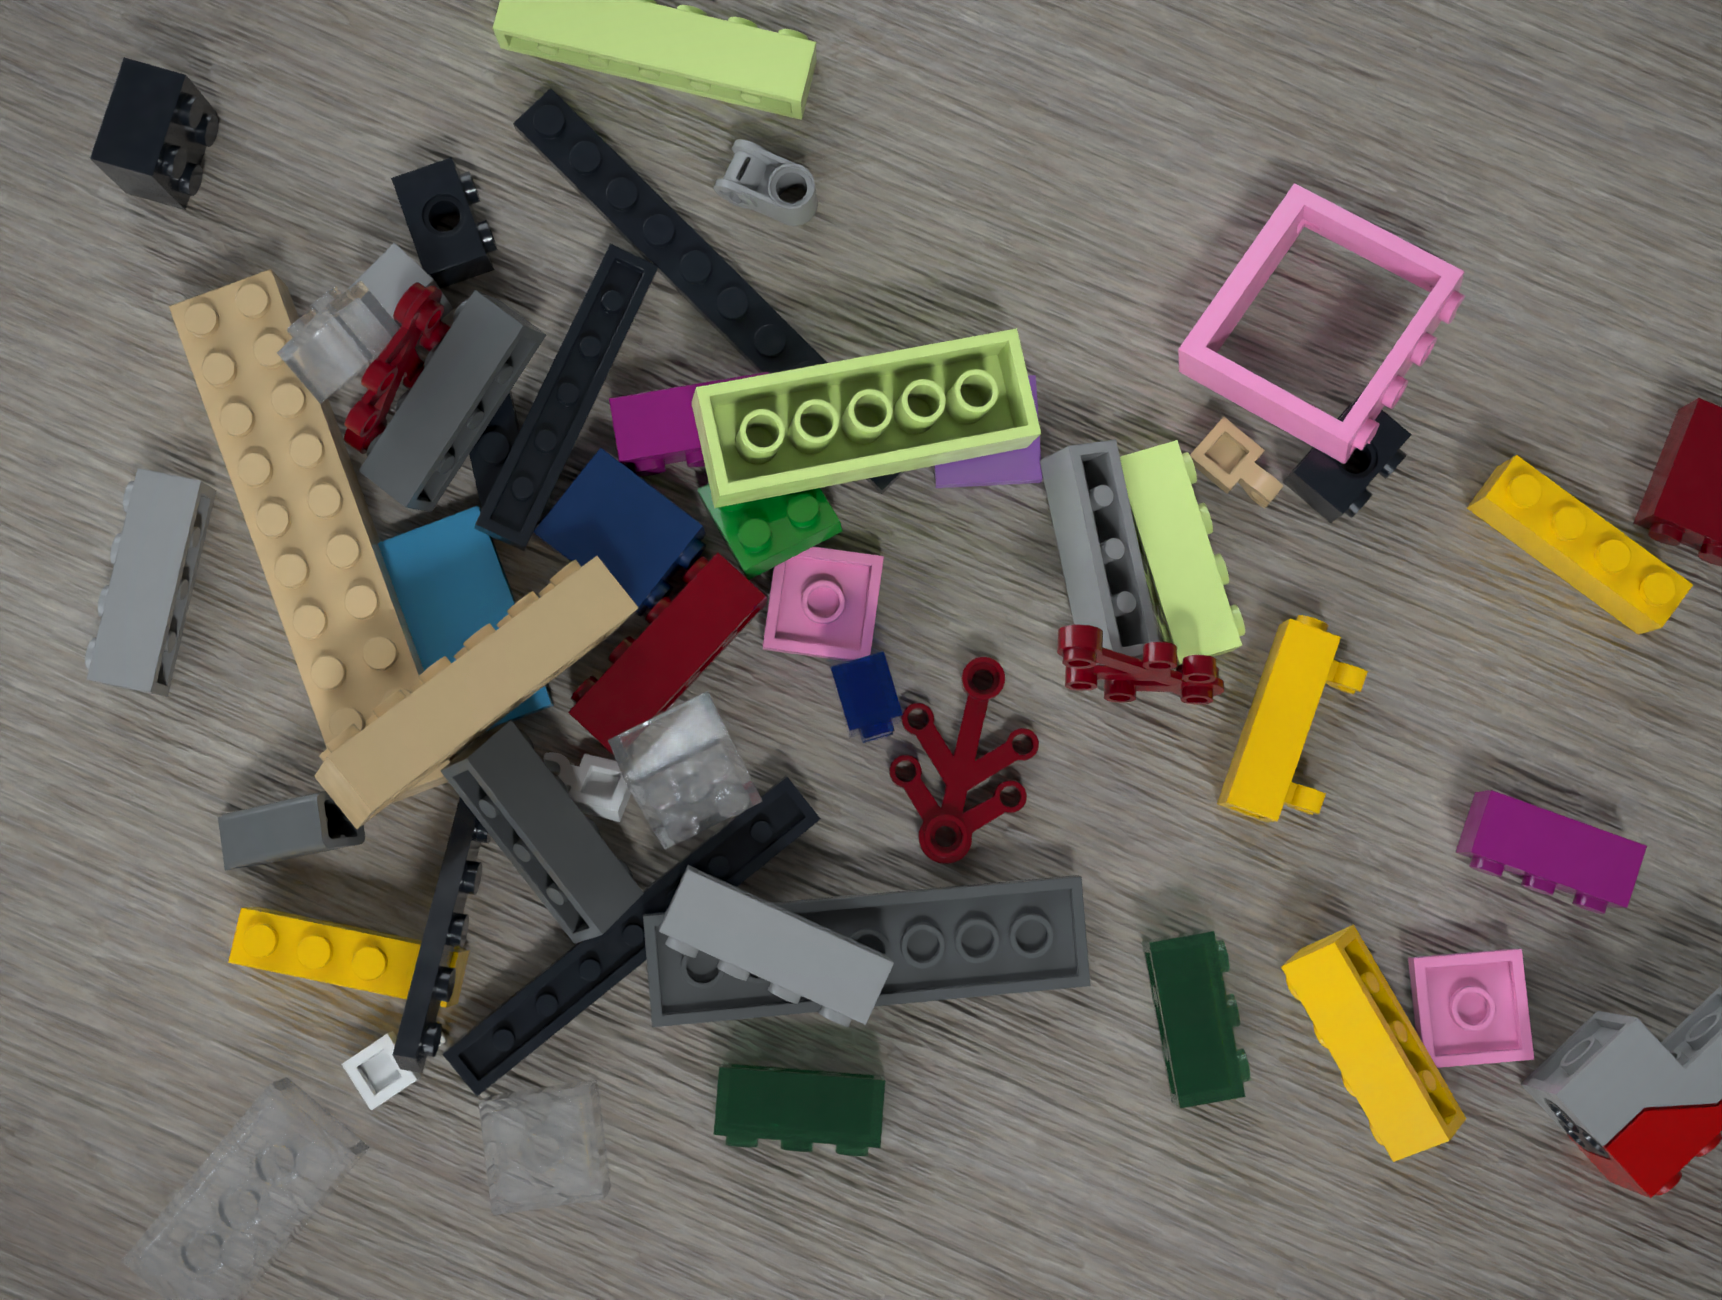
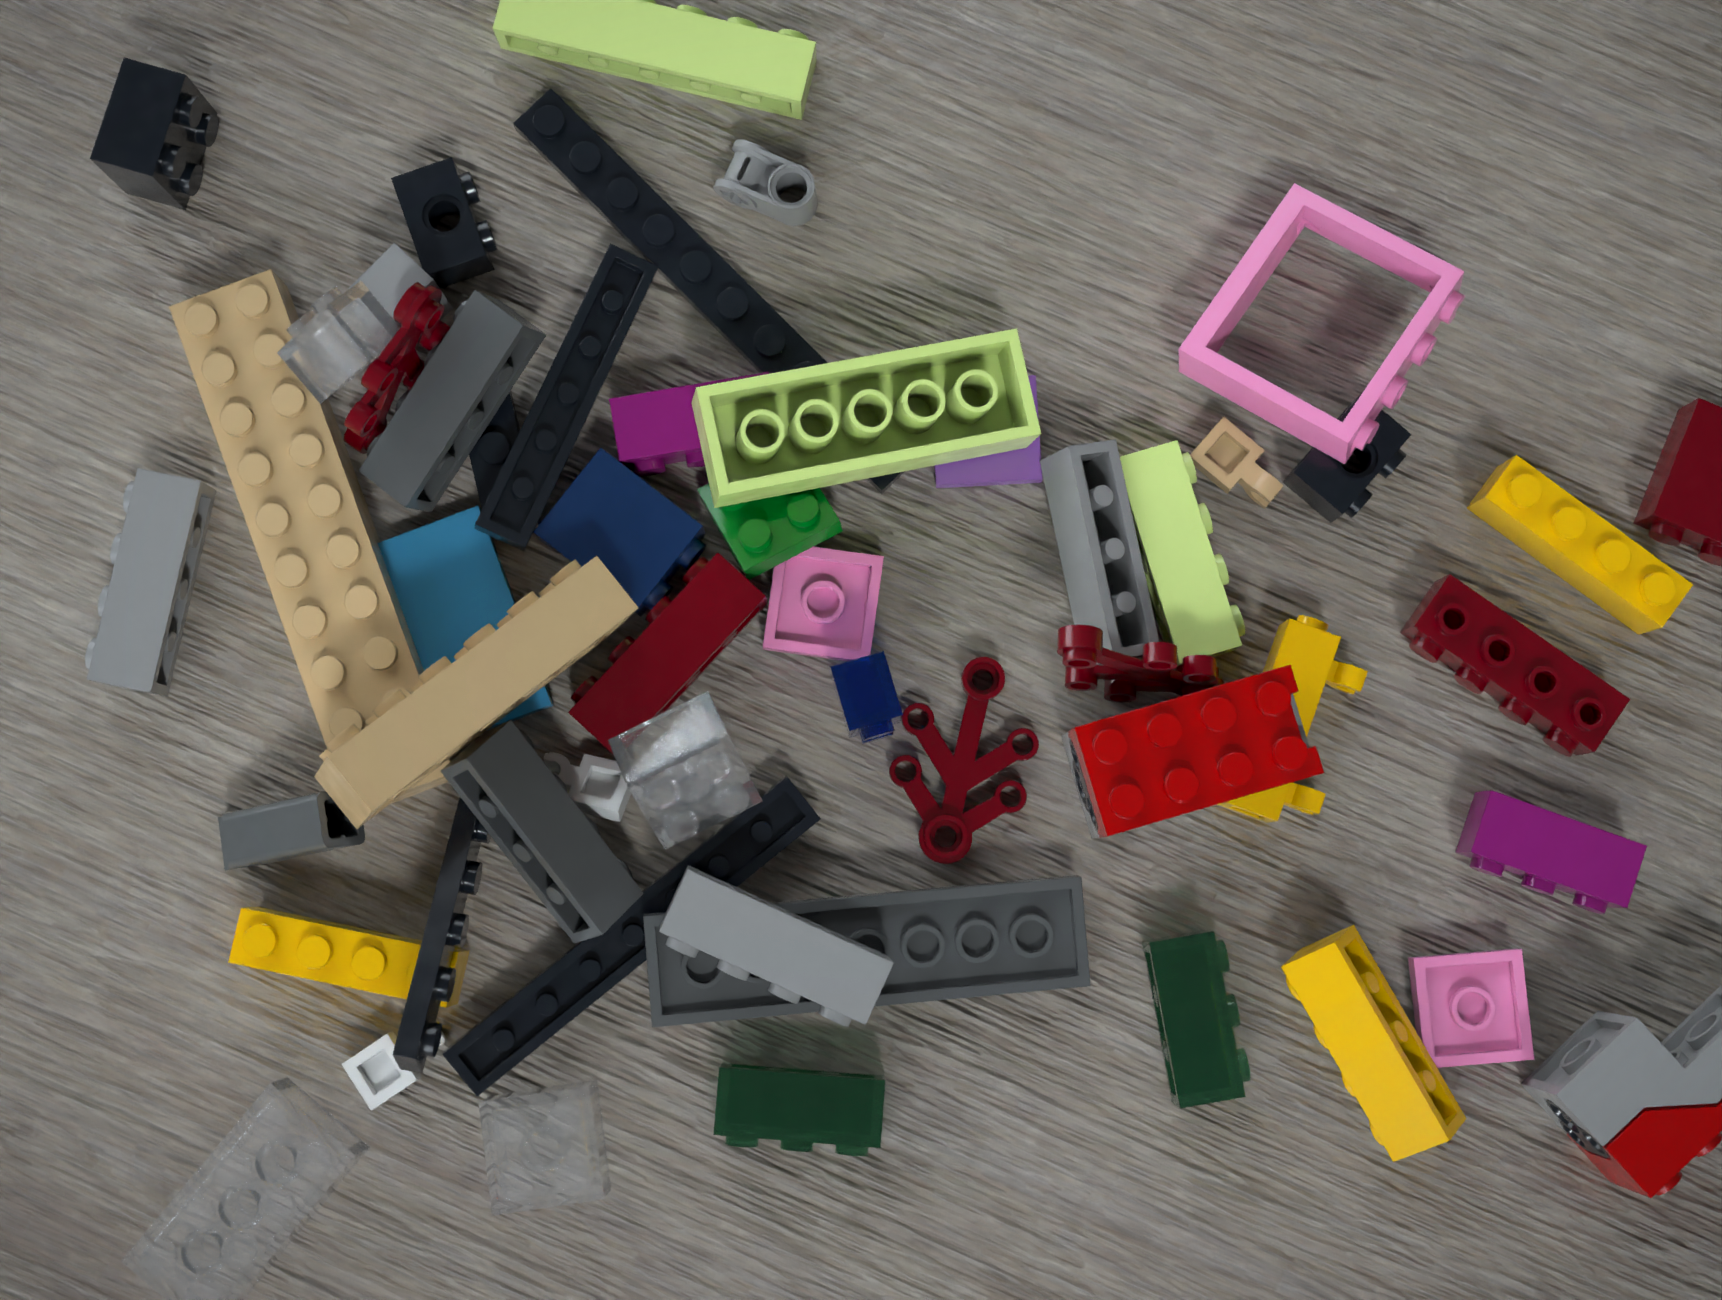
none -> red piece [1061,665,1324,839]
none -> dark red brick [1400,574,1630,757]

